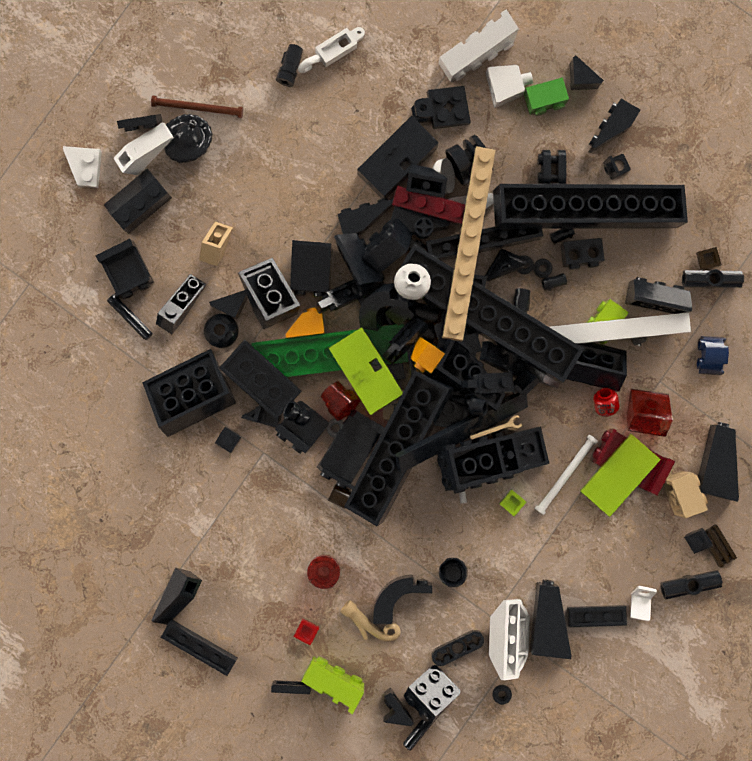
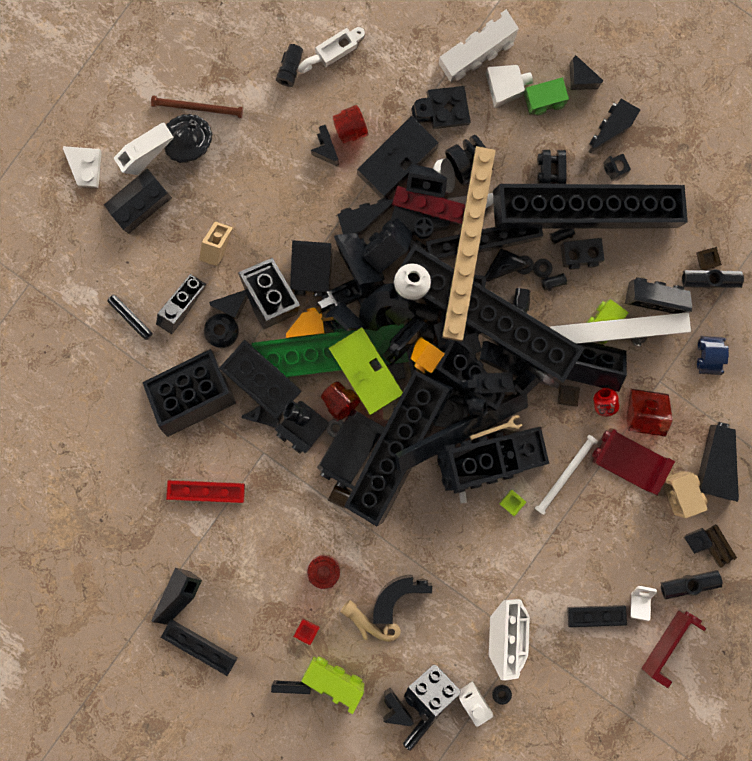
black panel [95,239,154,300] -> none
black plate [117,114,162,132] -> none
black plate [215,427,241,453] -> none
black beam [432,630,484,666] -> none
black hair [439,558,468,587] -> none
black slope [530,579,572,659] -> none
lime tile [580,434,661,517] -> none
none -> red plate [166,480,245,503]
none -> black slope [311,124,339,166]
none -> black slope [321,302,368,332]
none -> clear red piece [332,104,369,143]
none -> white torso [459,681,493,727]
none -> dark brown tile [558,385,580,407]
none -> dark red panel [641,610,706,688]

